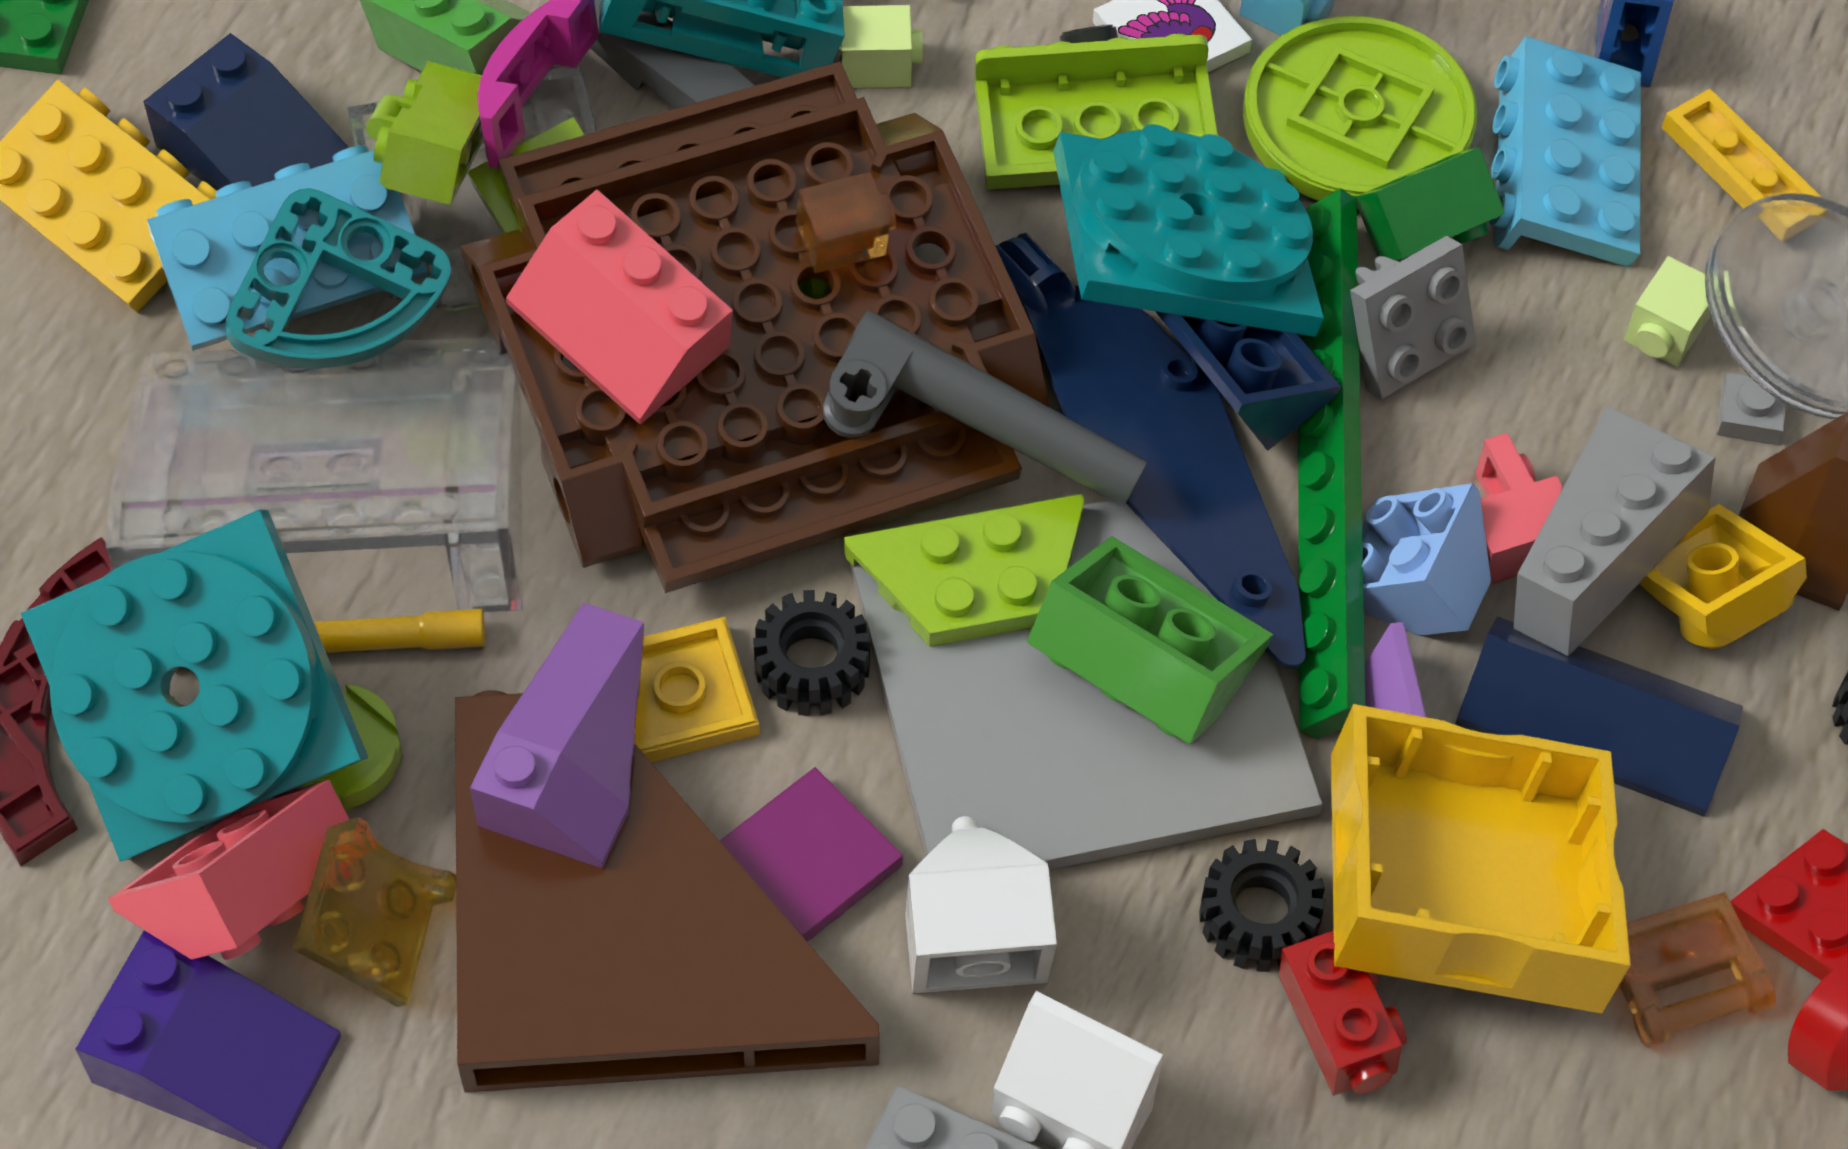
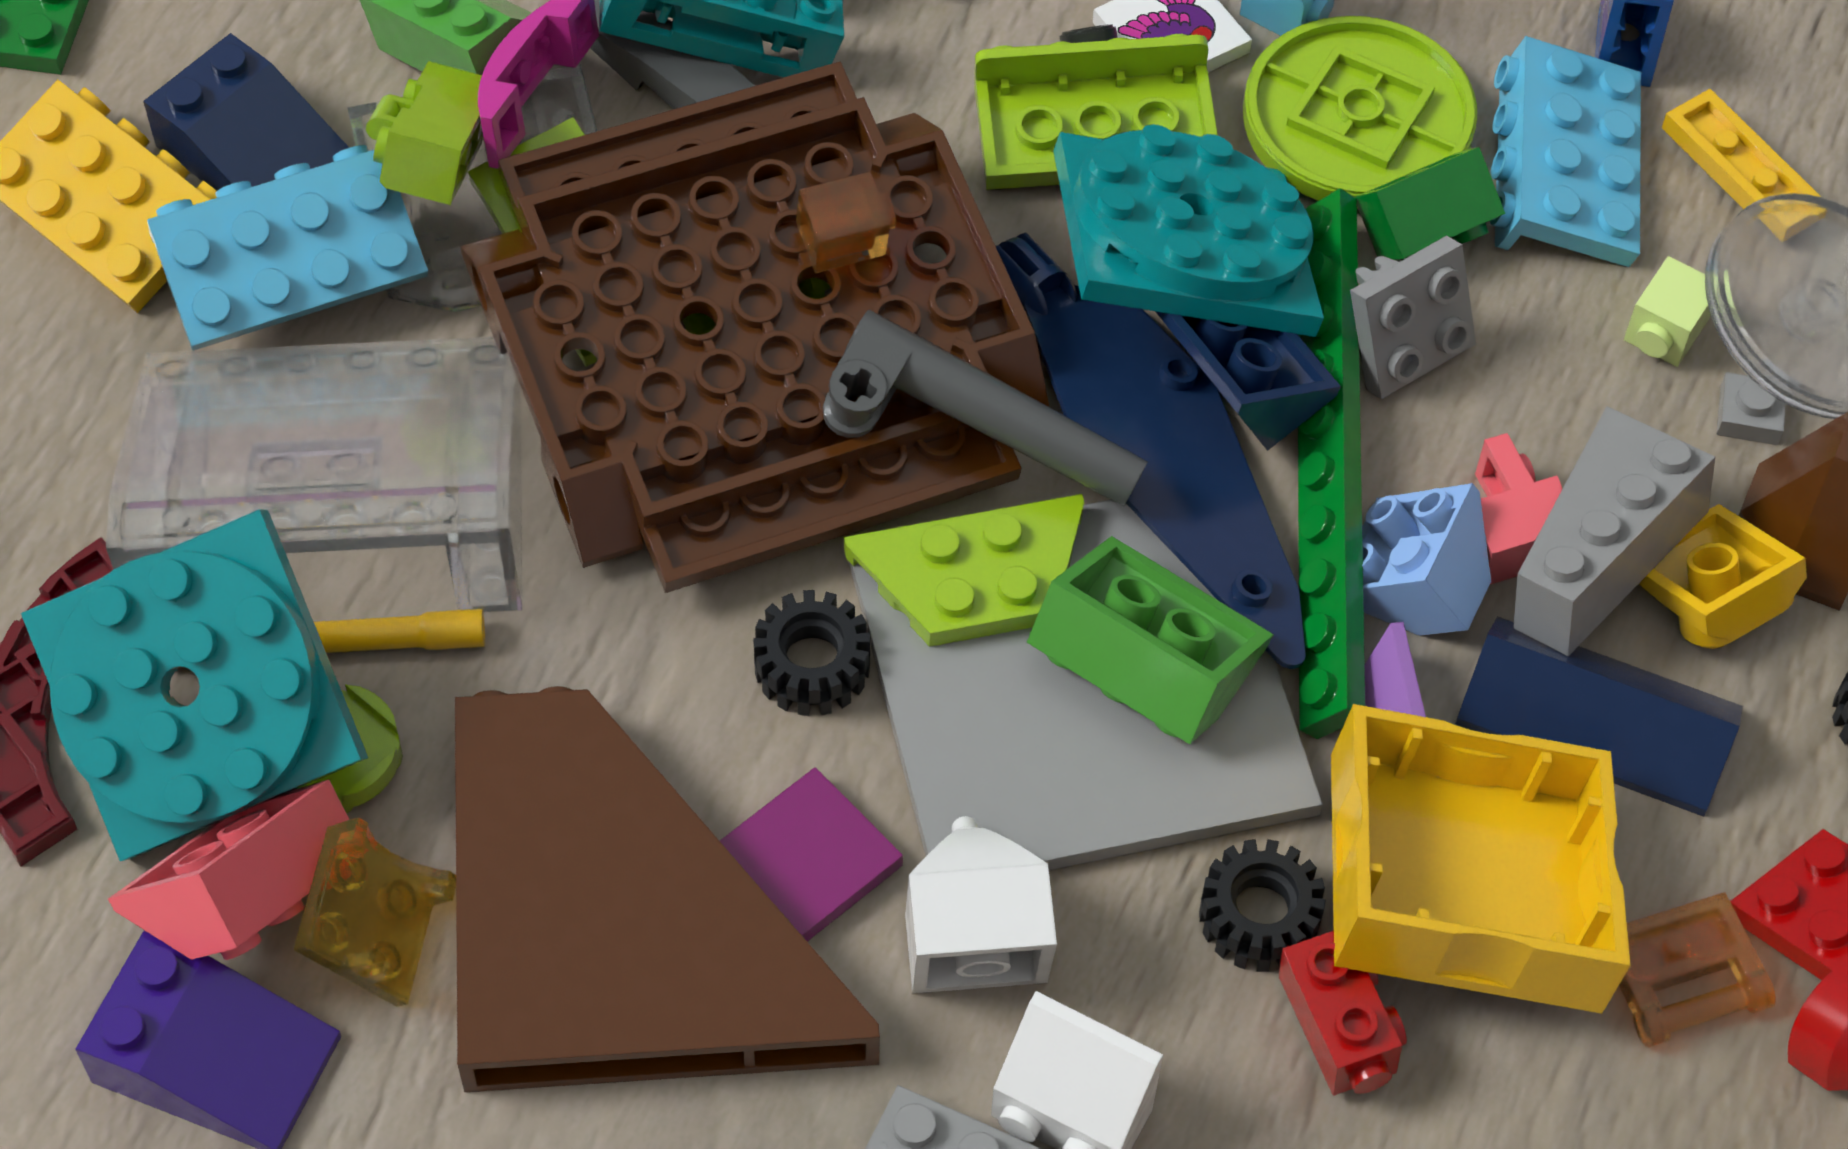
teal beam [225,188,451,369] -> none
medium lavender wedge [470,602,645,869] -> none
coral slope [506,190,733,425] -> none
yellow tile [635,616,760,763] -> none
yellowish green brick [841,5,923,88] -> none

